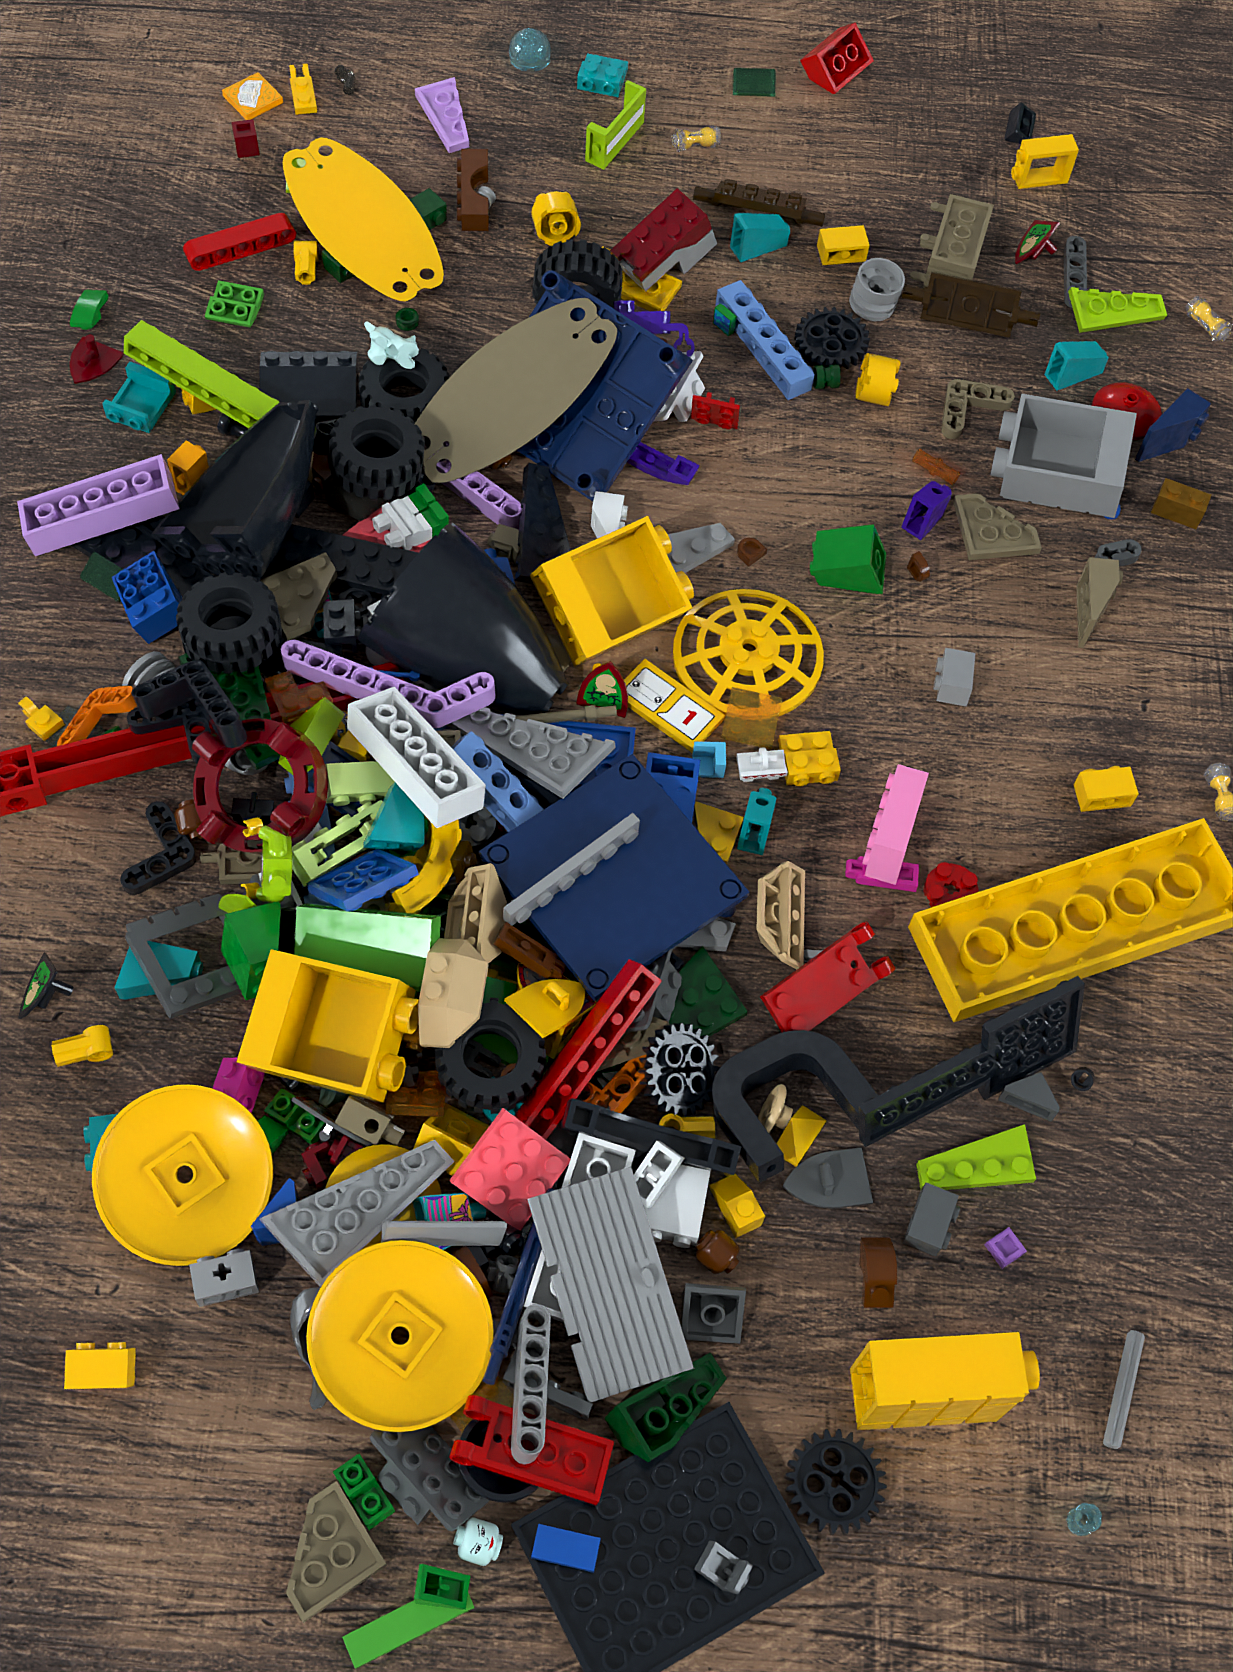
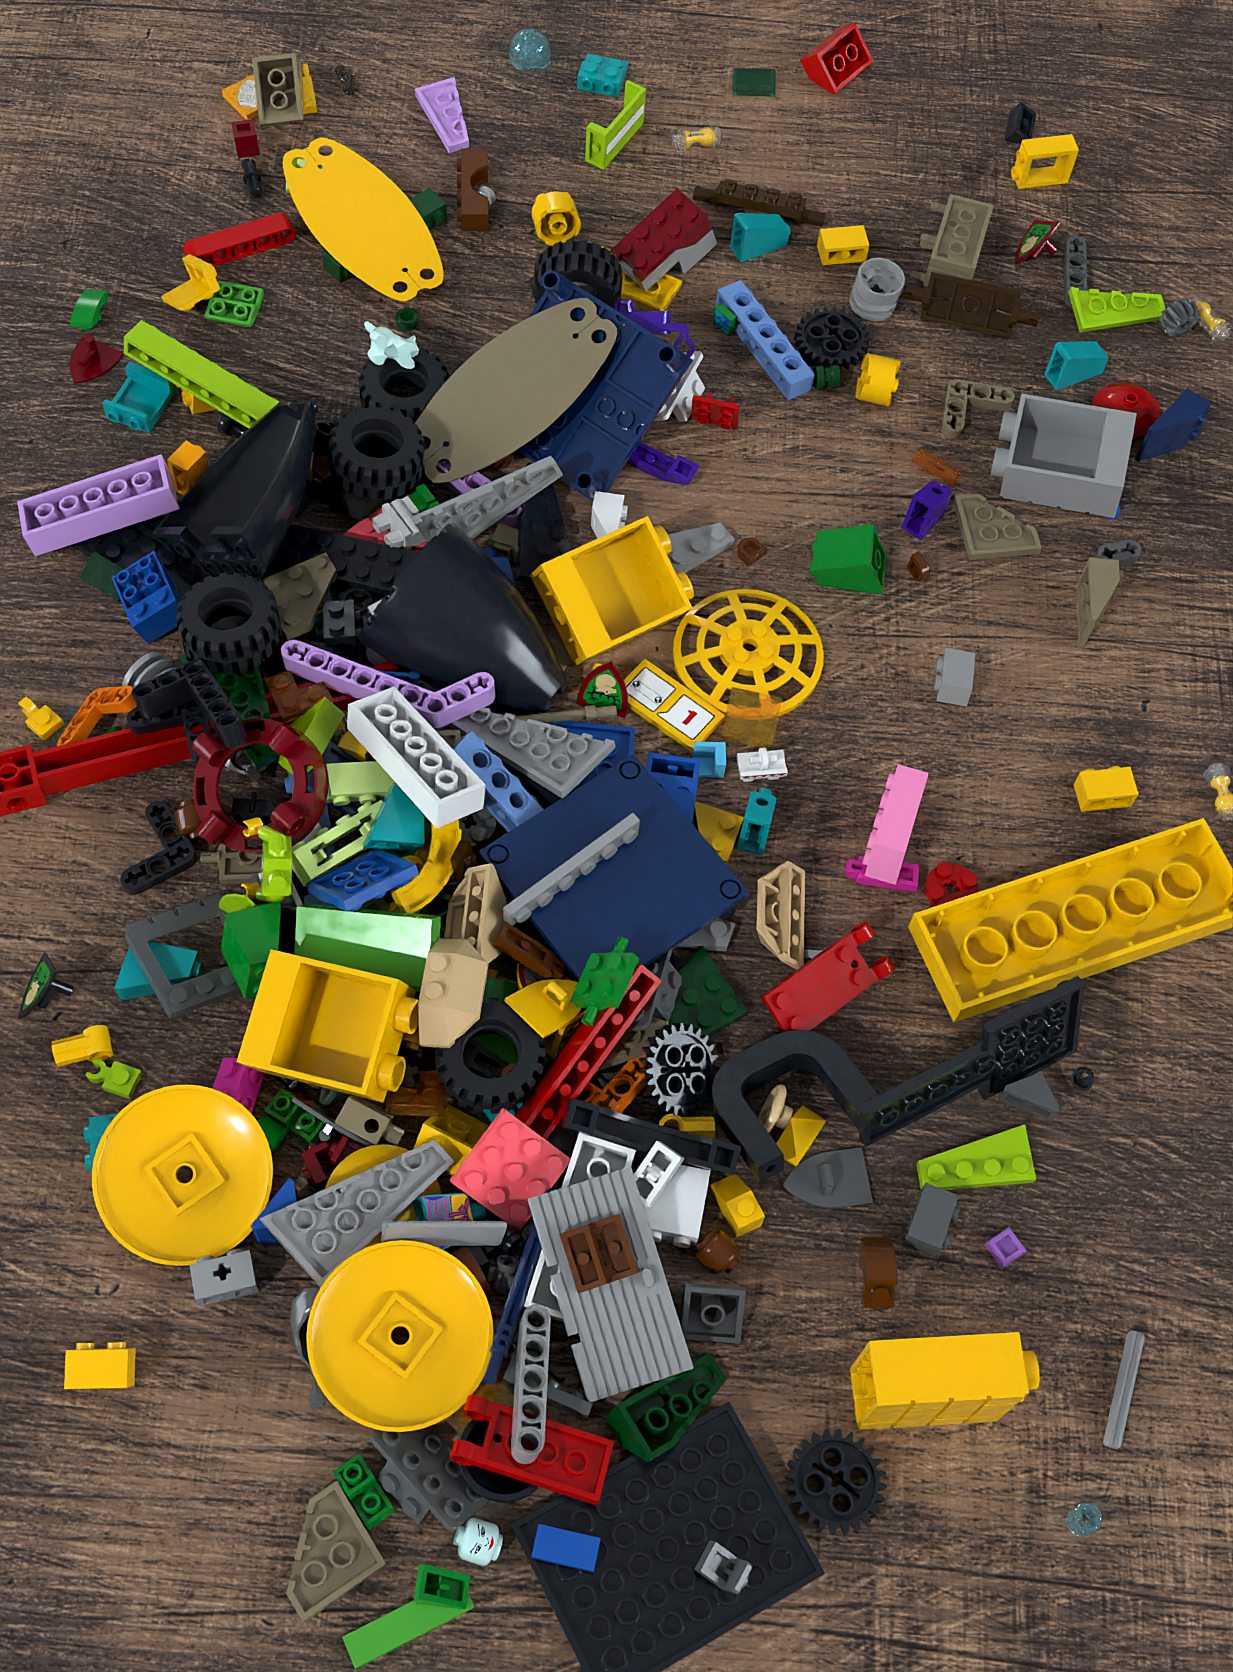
black piece [259,351,359,419] -> none
yellow piece [294,241,319,285] -> none
yellow plate [778,731,841,786] -> none
pearl gold brick [1151,478,1211,529] -> none
none -> lime plate [86,1059,142,1099]
none -> yellow bracket [162,254,220,311]
none -> black axle [242,158,262,198]
none -> dark tan slope [252,53,304,126]
none -> light grey wing [410,456,563,542]
none -> reddish brown slope [559,1213,640,1294]
none -> green plate [570,937,639,1026]
none -> dark grey gear [1159,298,1201,337]

